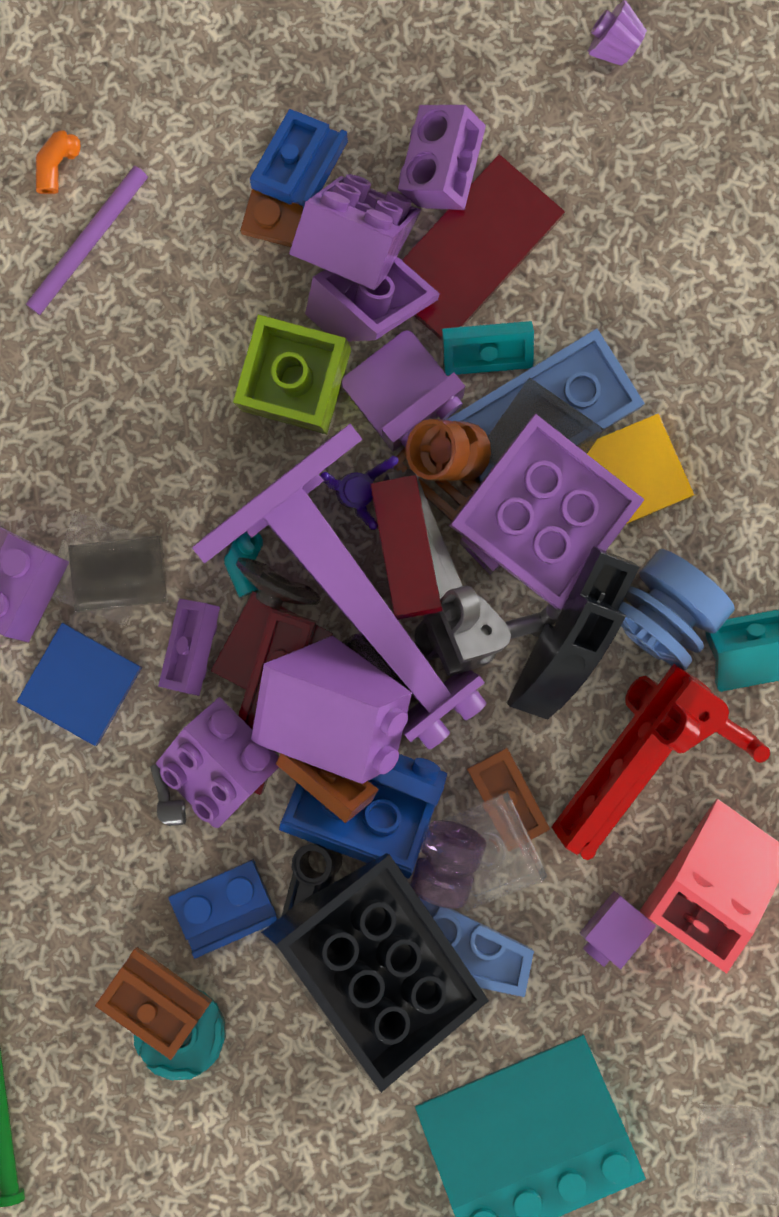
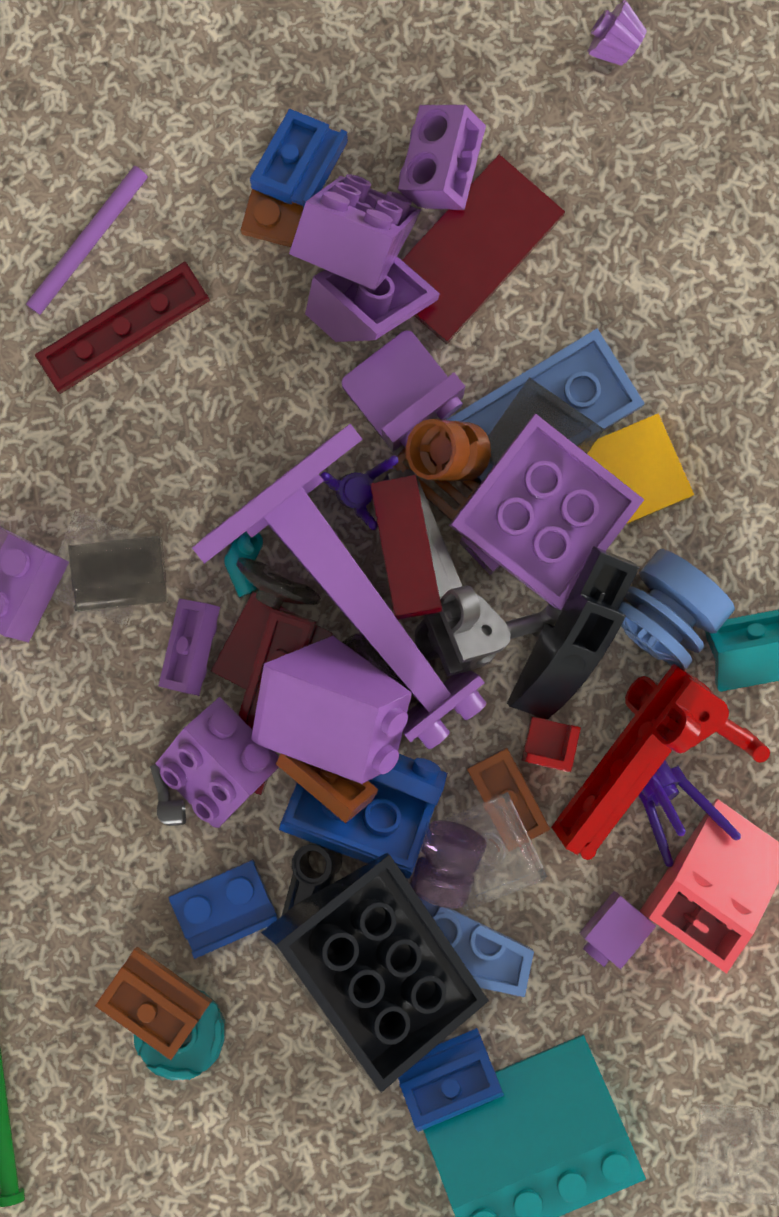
blue tile [16,623,143,746] -> none
orange arm [36,130,81,194] -> none
lime brick [233,314,351,435] -> none
teal plate [442,321,534,376] -> none
none -> dark red tile [35,261,210,394]
none -> blue plate [398,1028,504,1132]
none -> red panel [521,716,581,773]
none -> dark purple plant [638,760,741,867]

